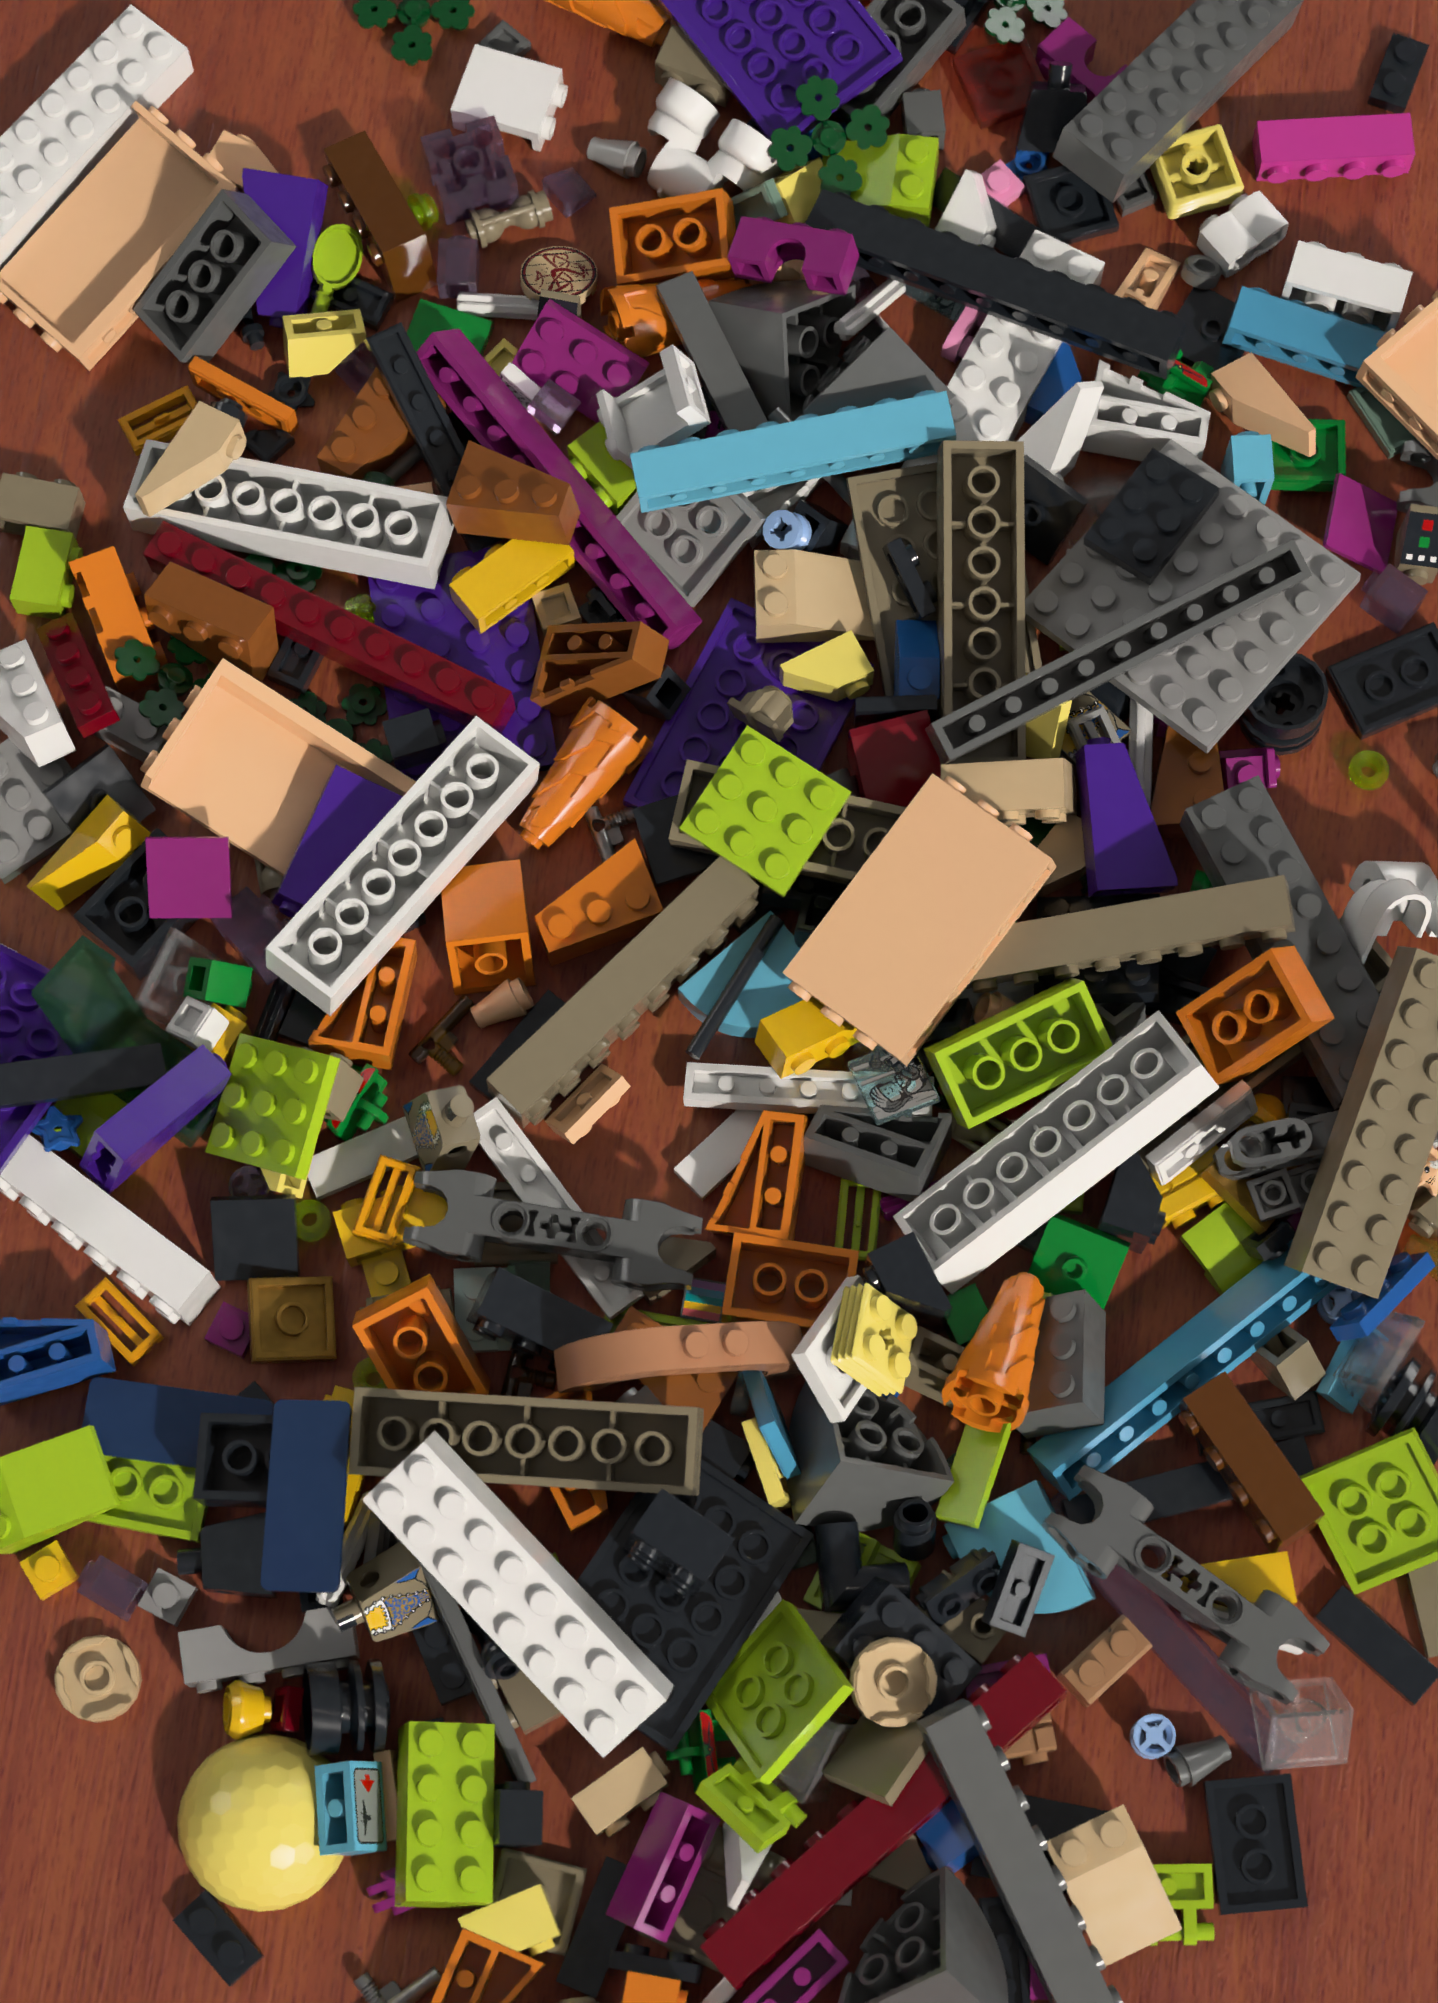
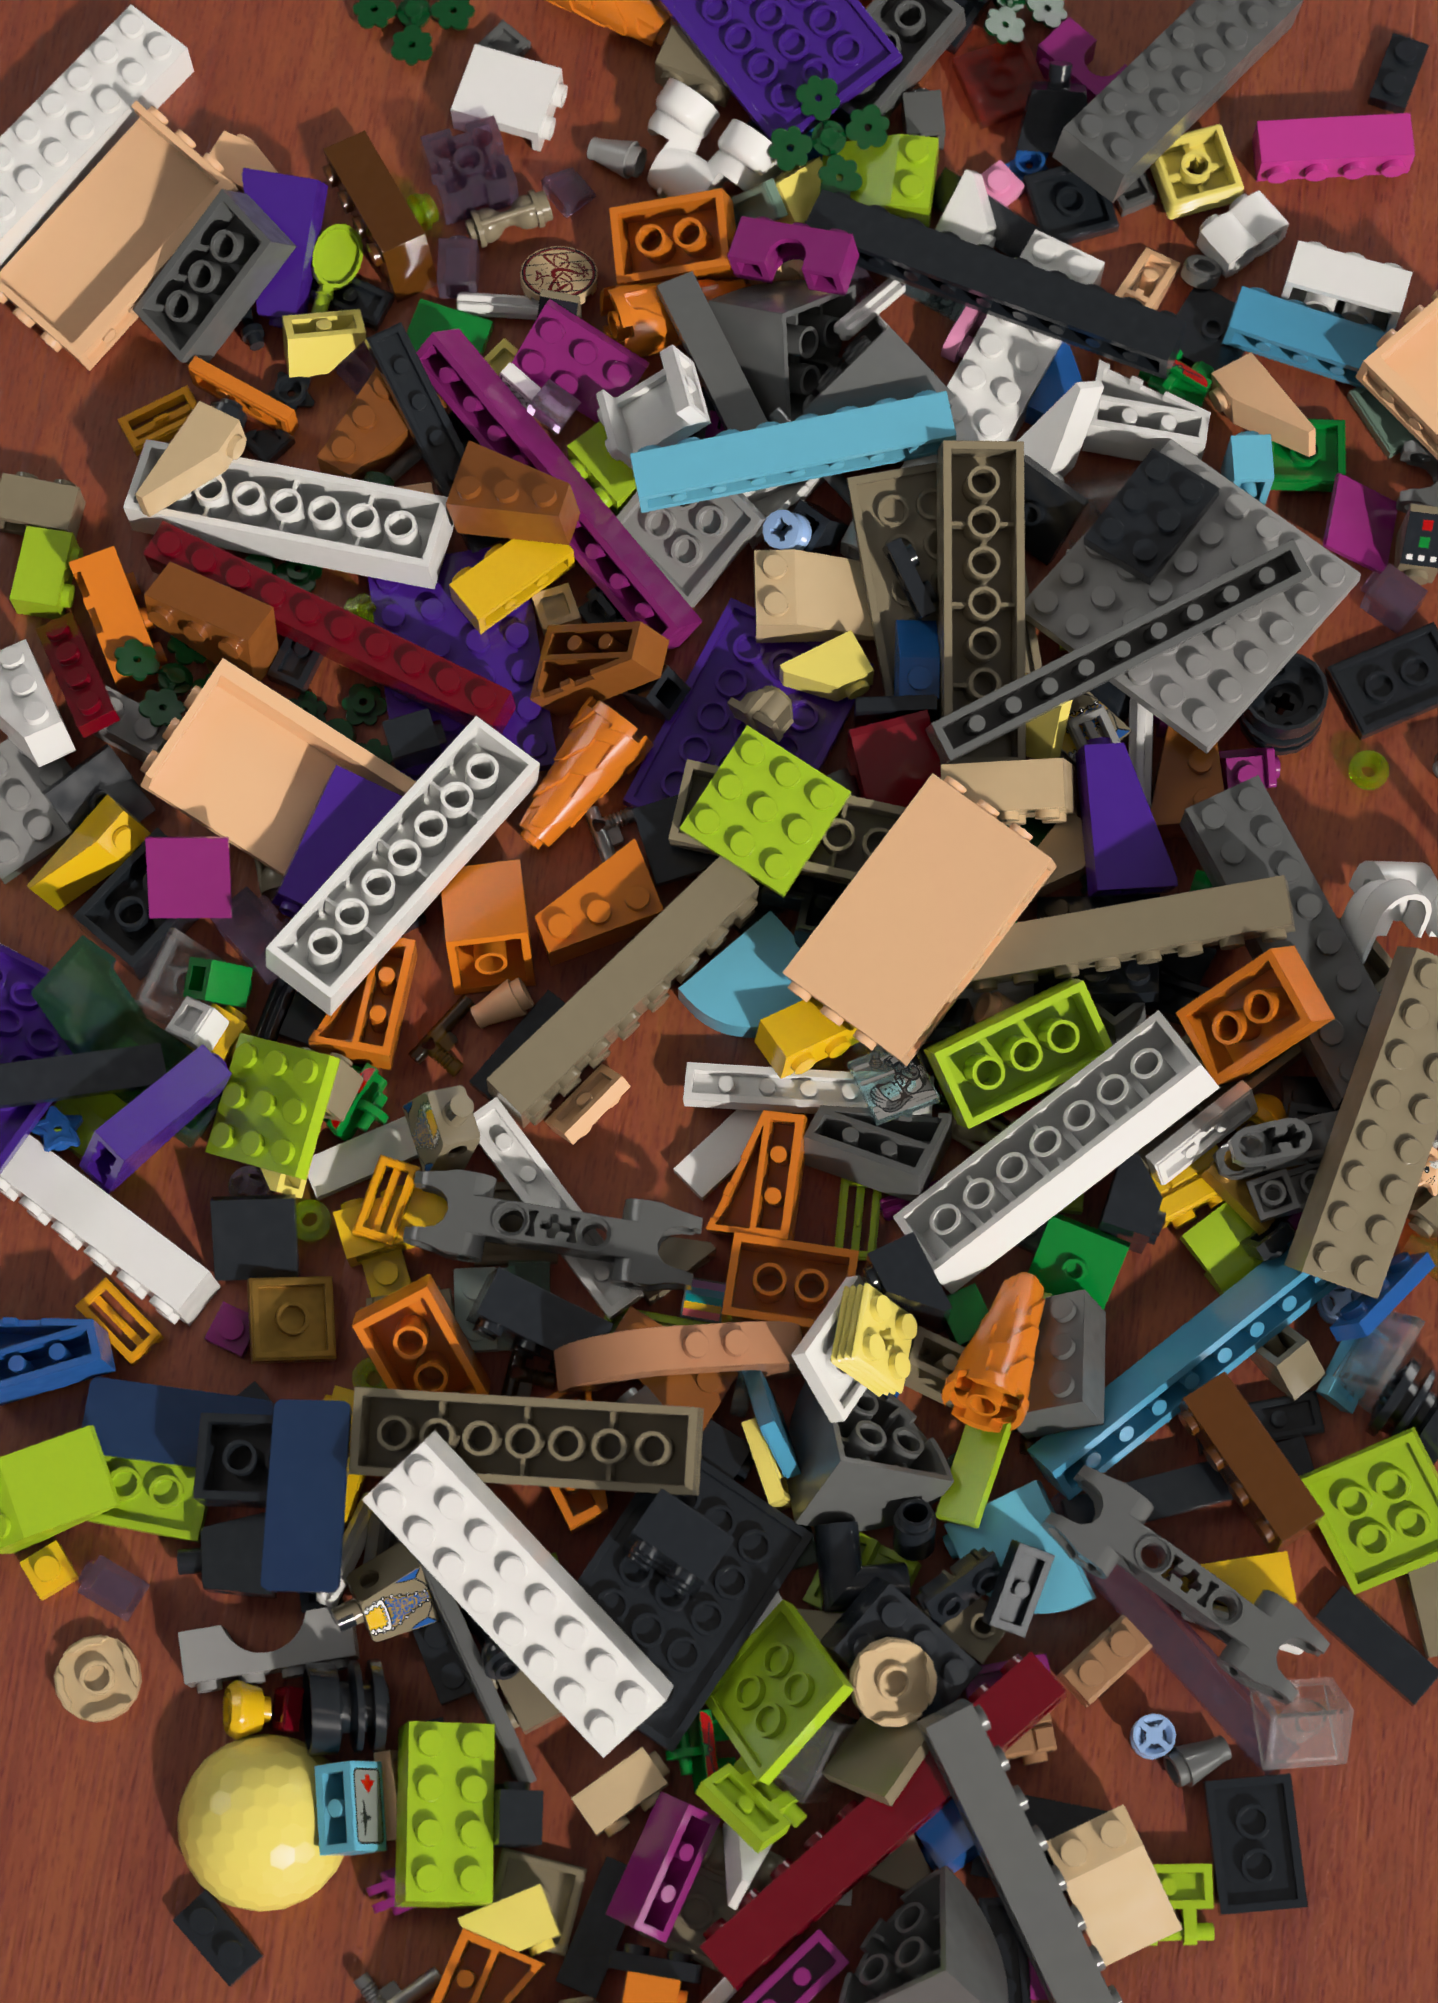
light grey plate [137,1568,198,1627] -> none
black bar [685,914,784,1060] -> none

